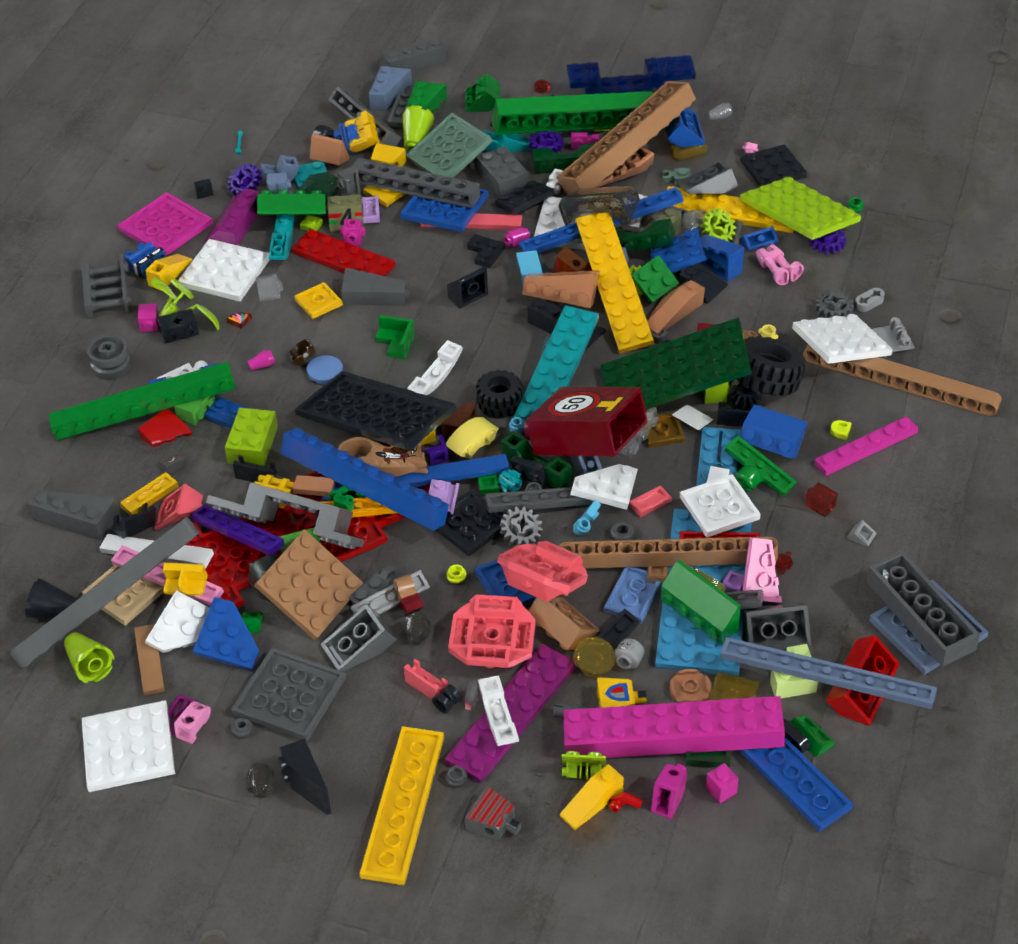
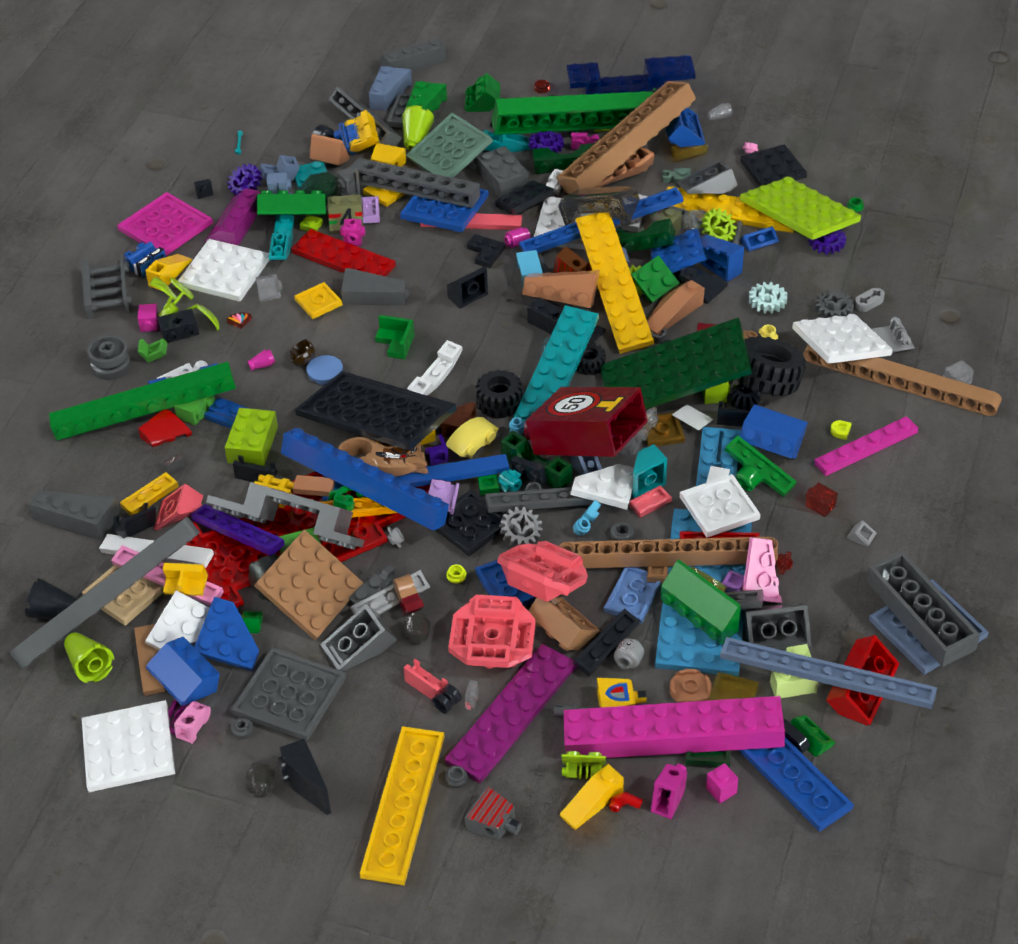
white slope [478,675,519,746] -> none
clear yellow tile [573,637,616,677] -> none
bright pink piece [756,244,804,285] -> none
none -> bright green bracket [138,339,167,363]
none -> blue slope [146,636,220,706]
none -> light grey plate [387,527,404,548]
none -> black tyre [576,342,606,375]
none -> teal slope [632,444,667,499]
none -> light aqua gear [749,282,787,314]
none -> clear brick [943,360,974,385]

